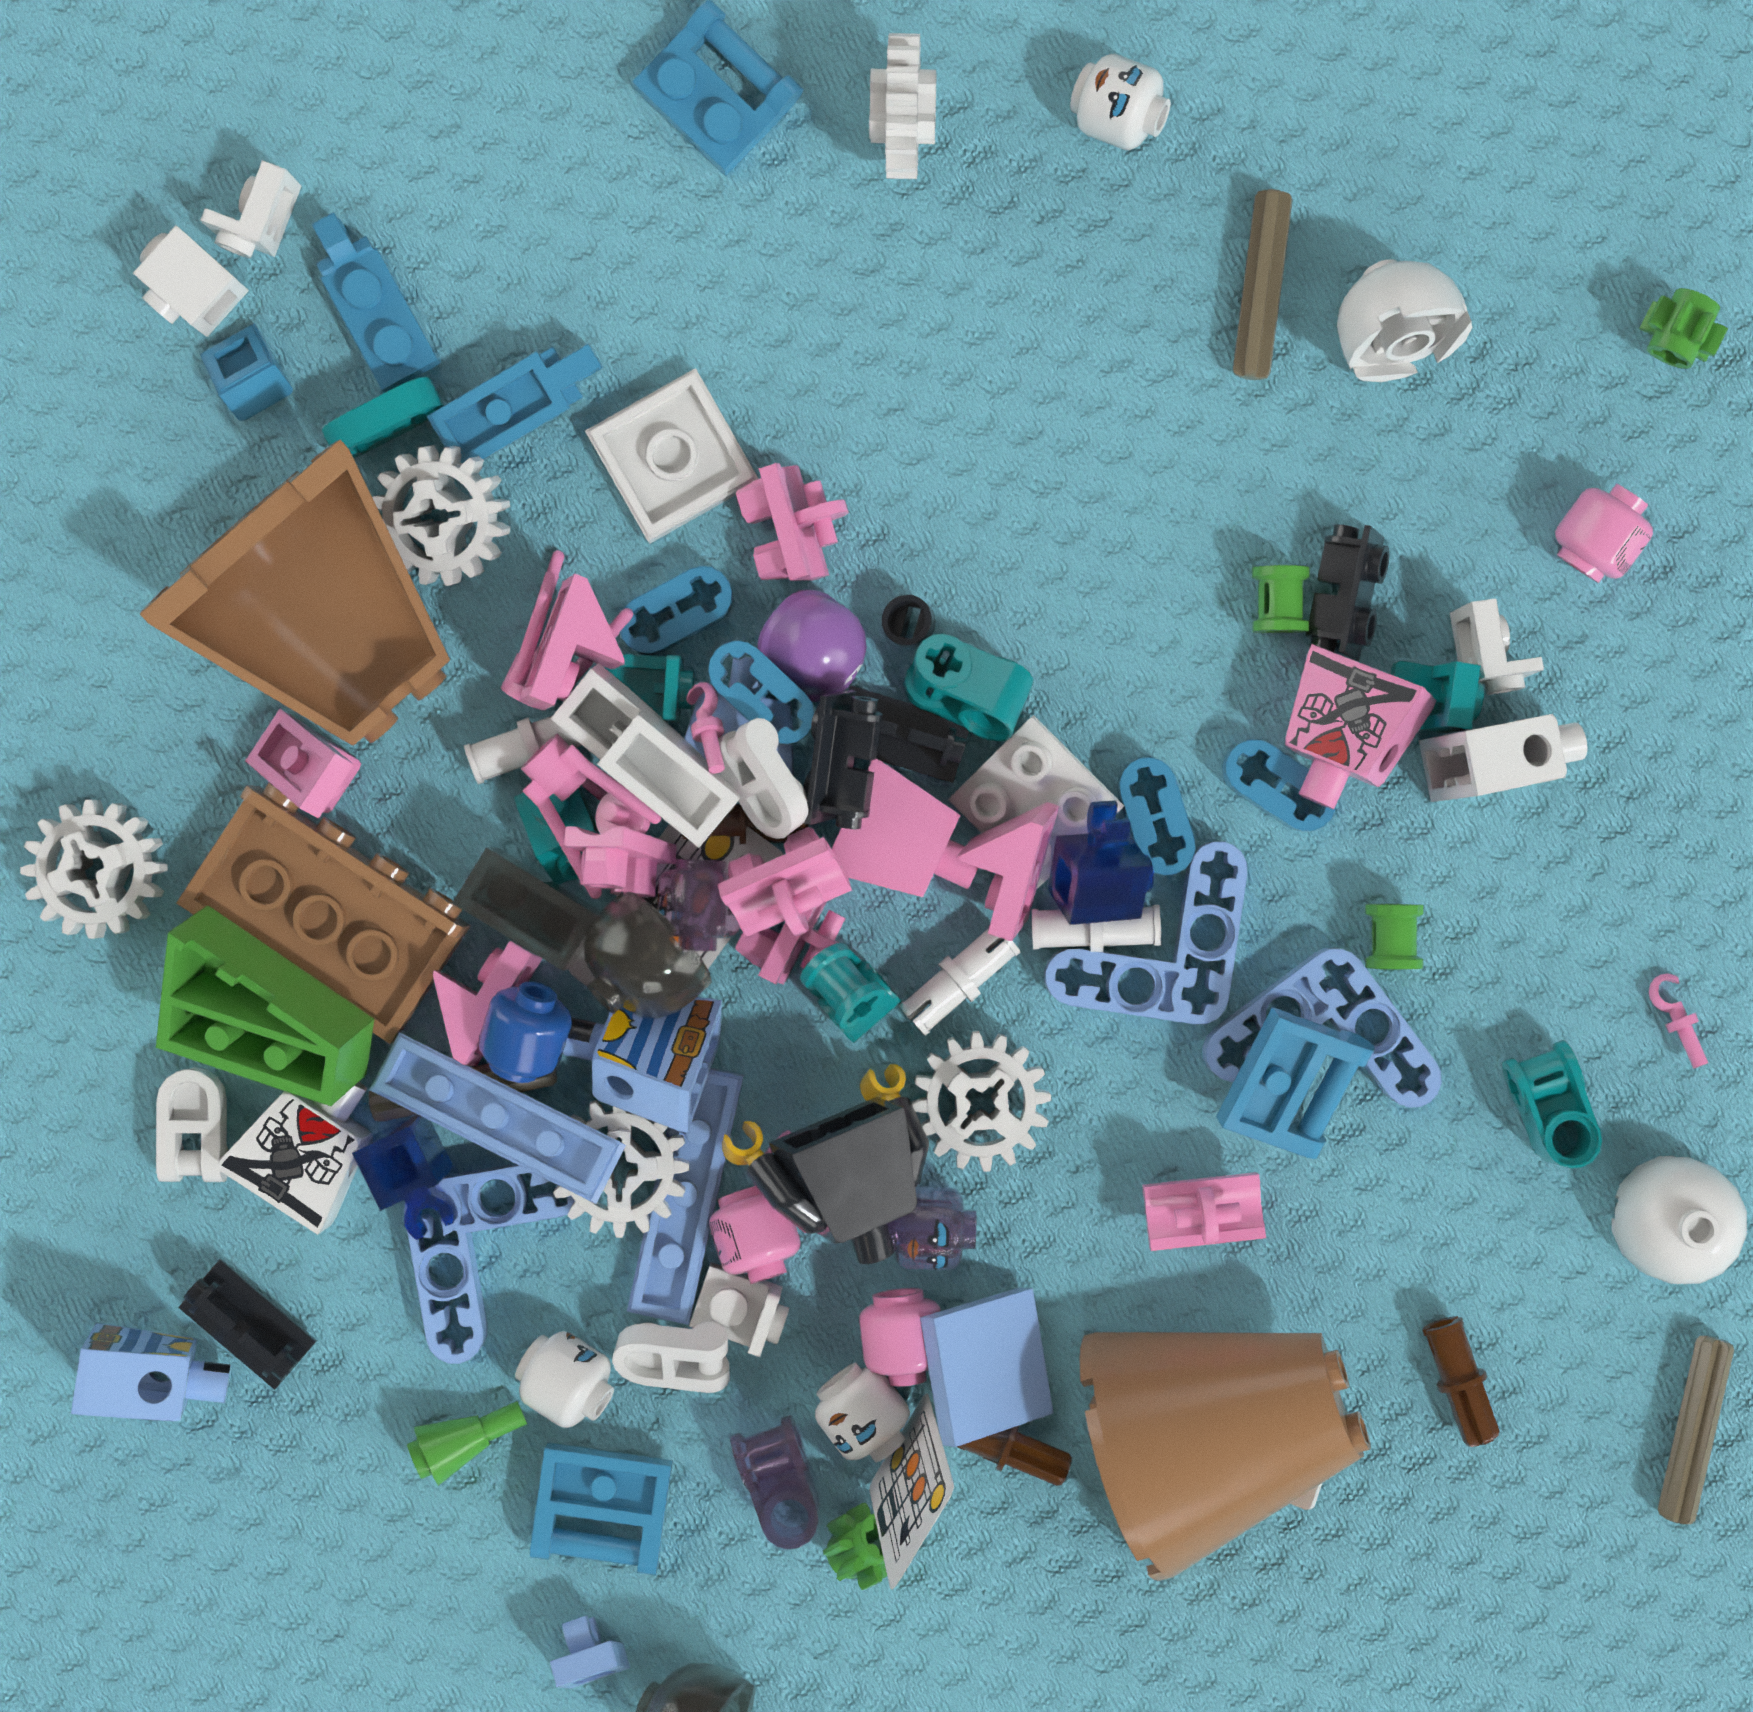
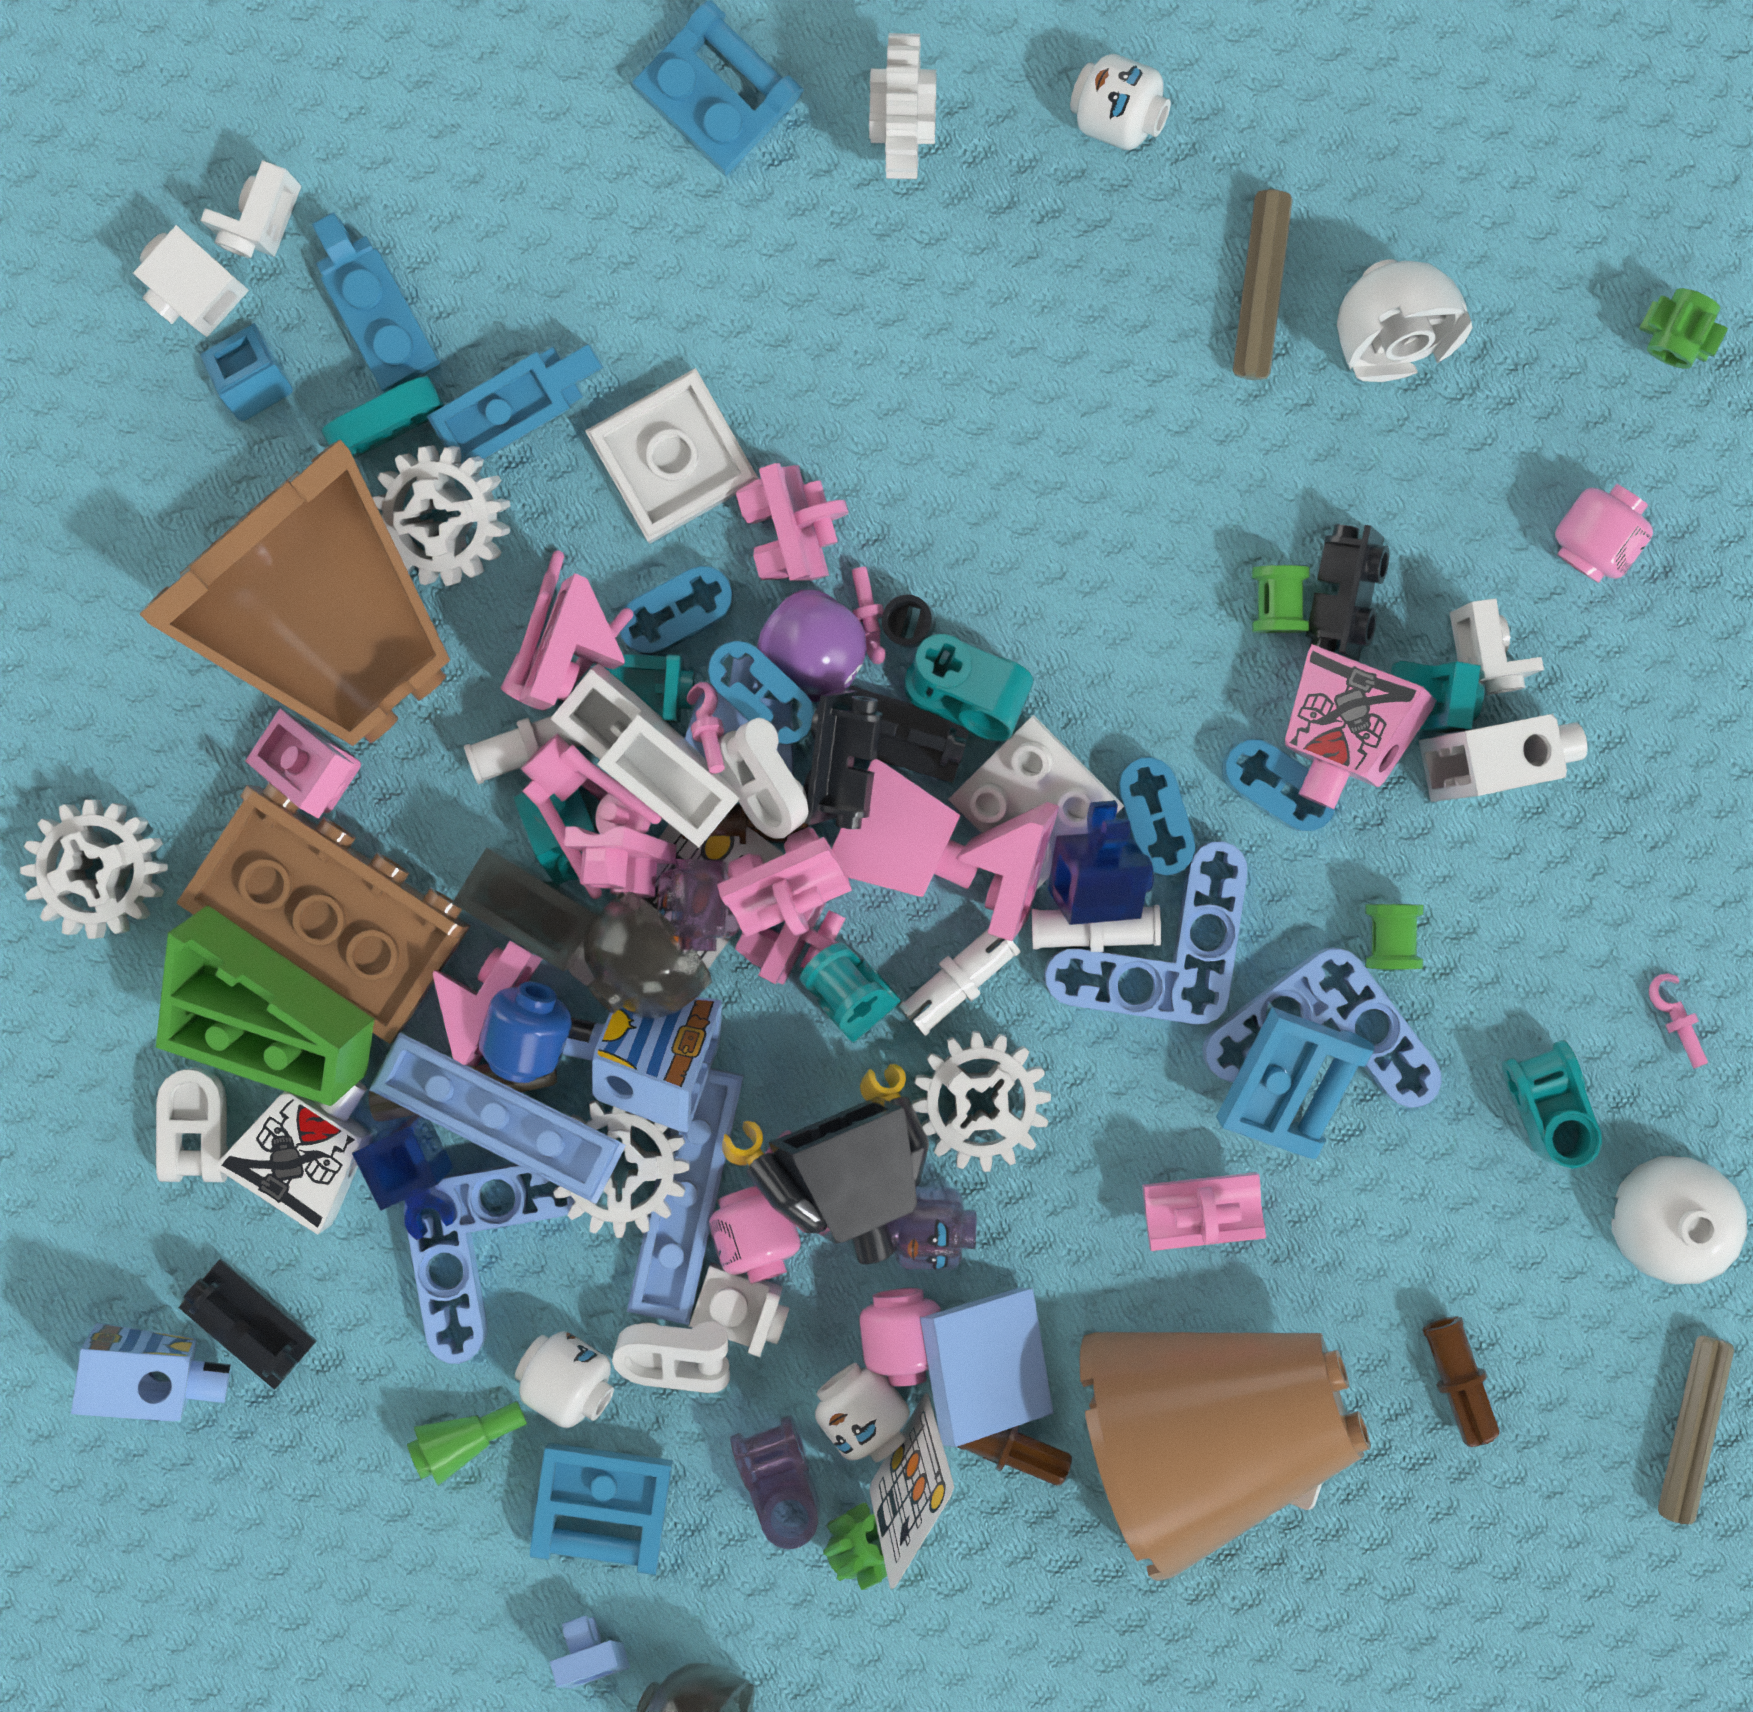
none -> bright pink hand [851,567,885,664]

